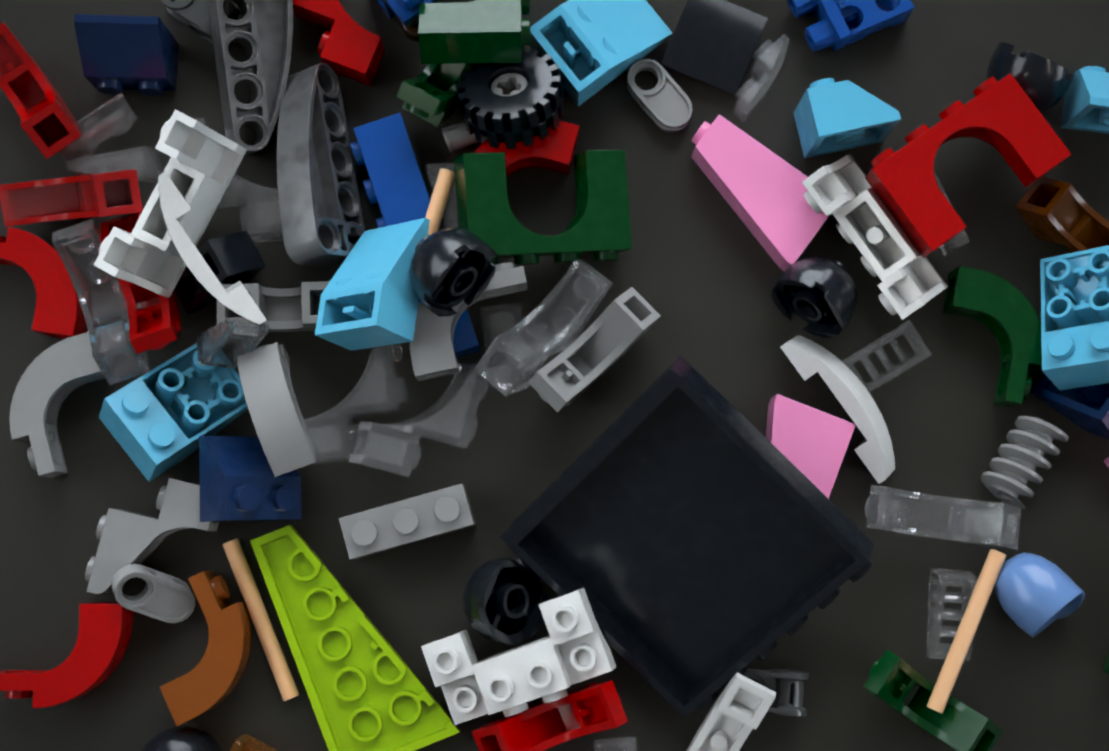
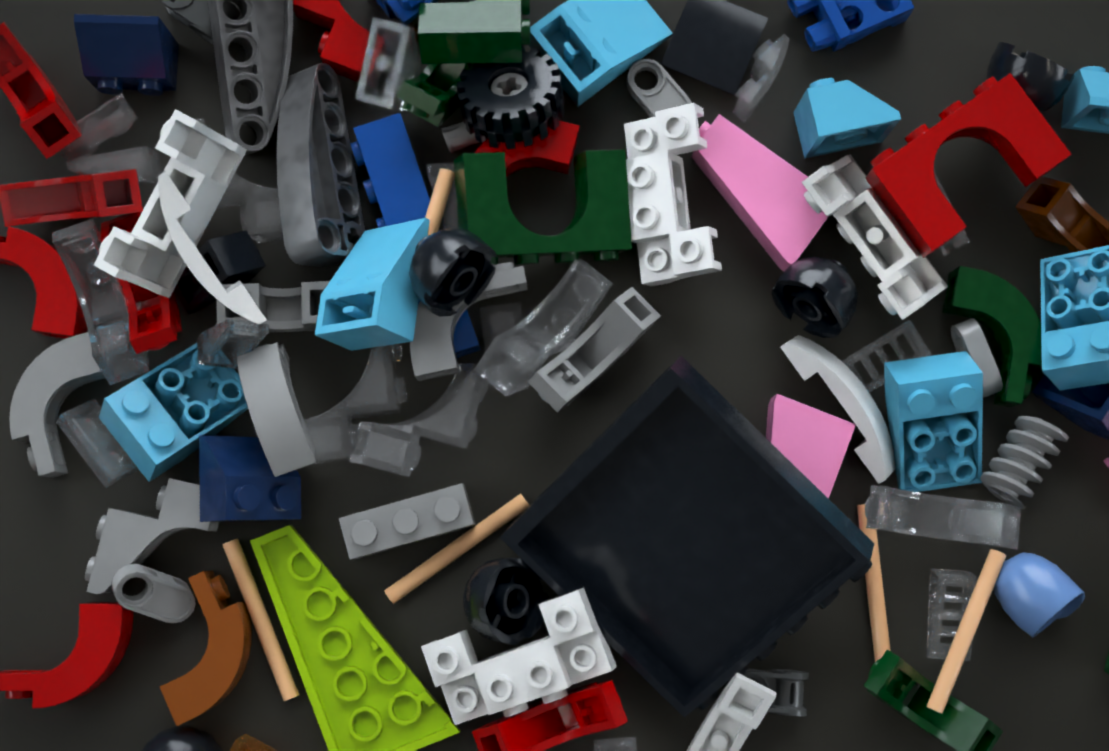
none -> clear plate [56,398,139,488]
none -> clear slope [355,17,421,111]
none -> light nougat bar [384,493,529,604]
none -> white bracket [624,103,722,286]
none -> light nougat bar [857,503,891,662]
none -> medium azure slope [884,351,983,495]
none -> light grey beam [951,318,1003,398]

